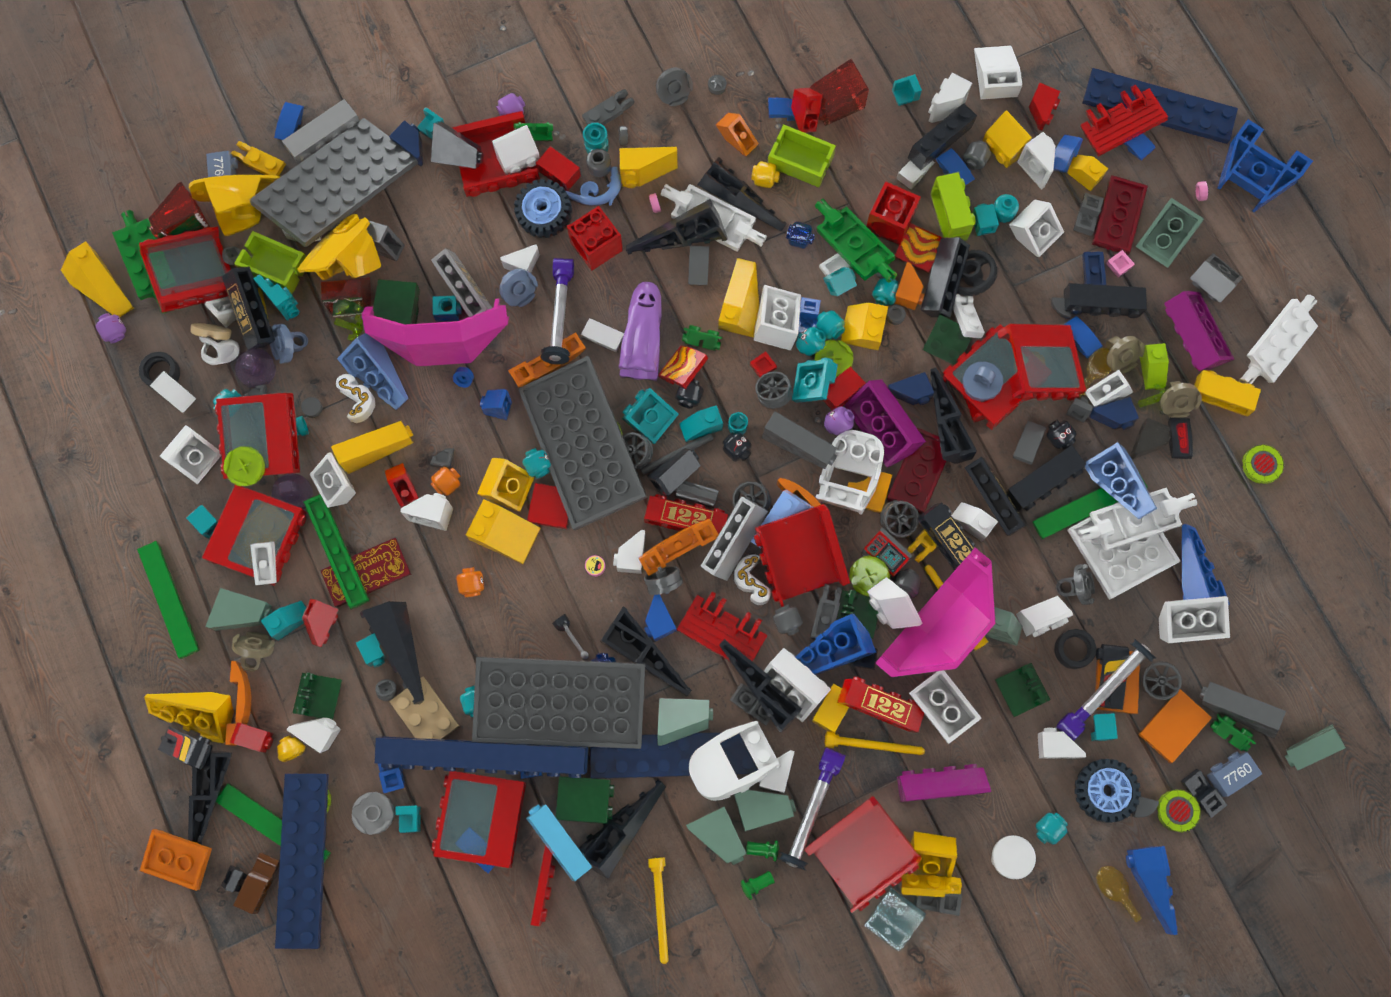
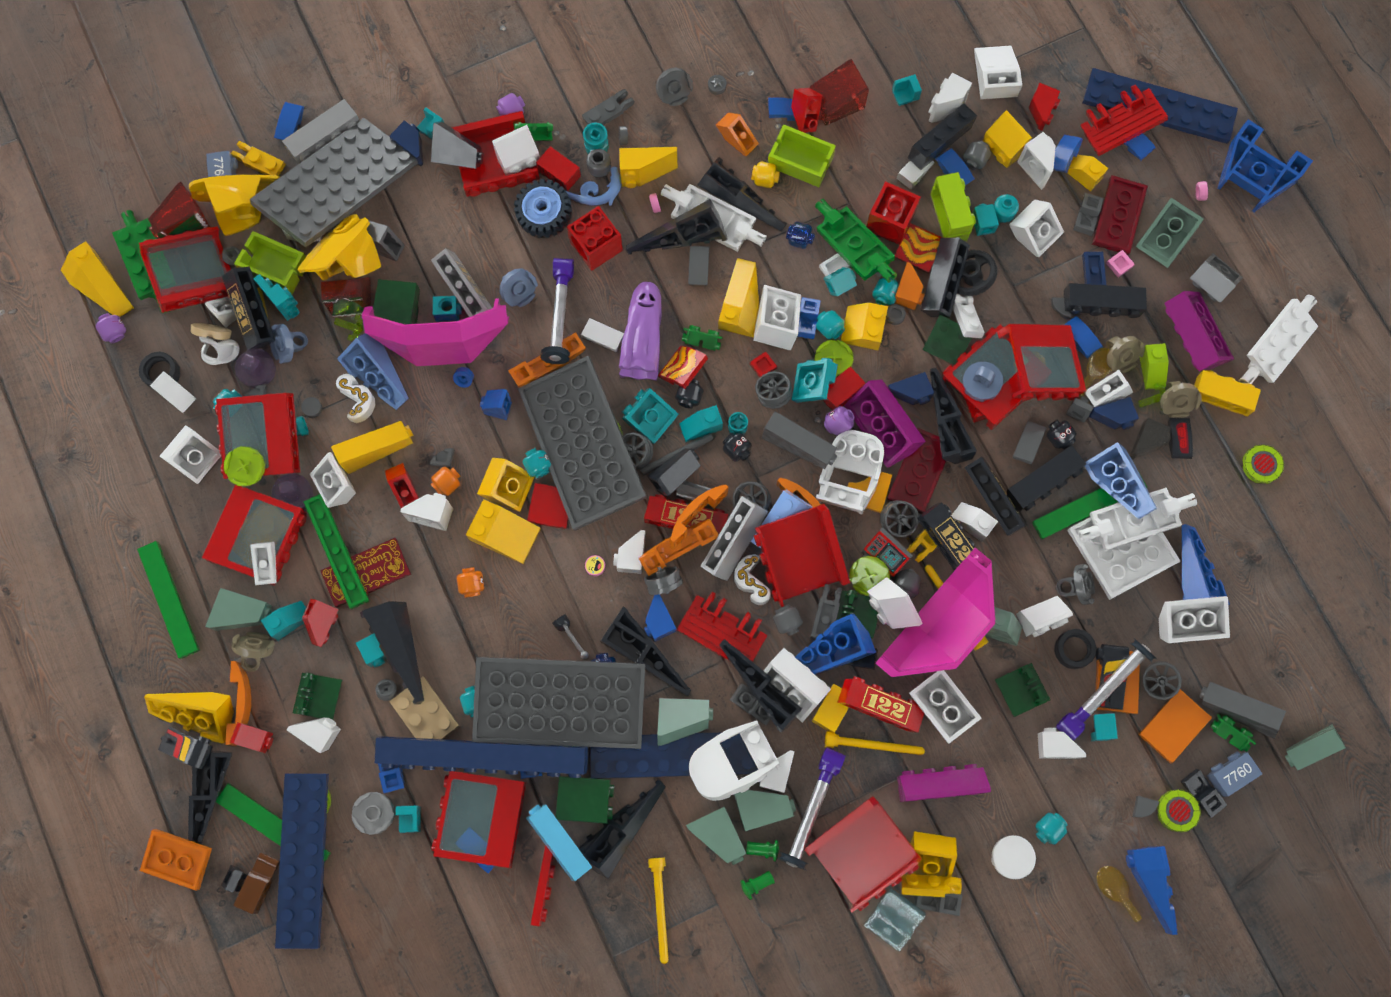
teal panel [186,505,219,539] -> none
yellow cone [277,735,306,762] -> none
white slope [500,244,540,273] -> none
teal head [796,327,826,356] -> none
wheel [1074,759,1141,823] -> none
none -> orange slope [670,484,728,550]

